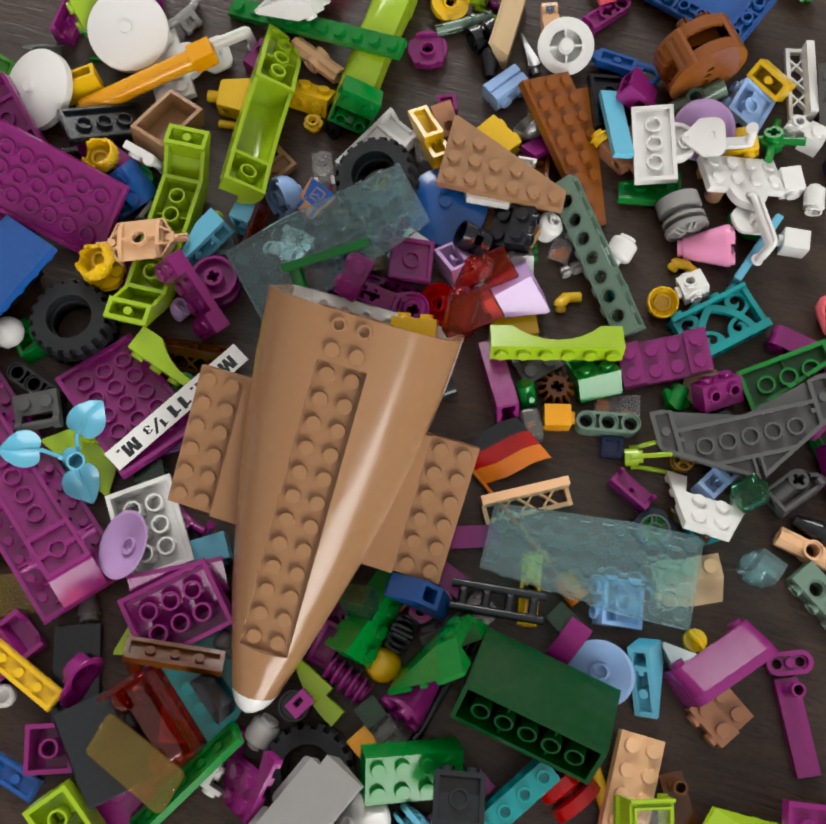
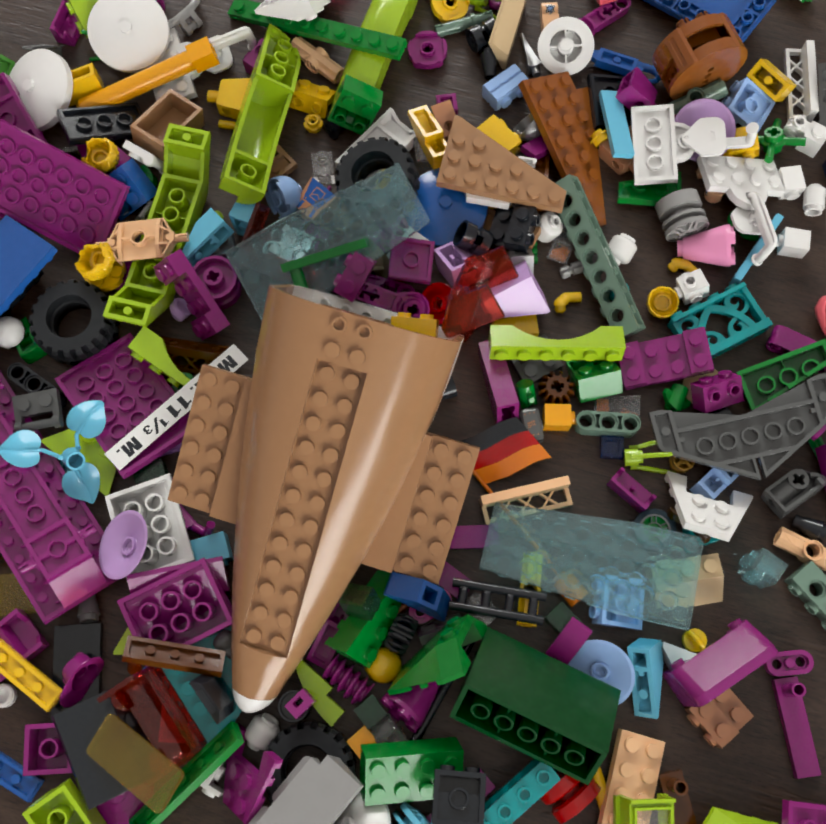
clear green brick [730,473,770,513] -> none

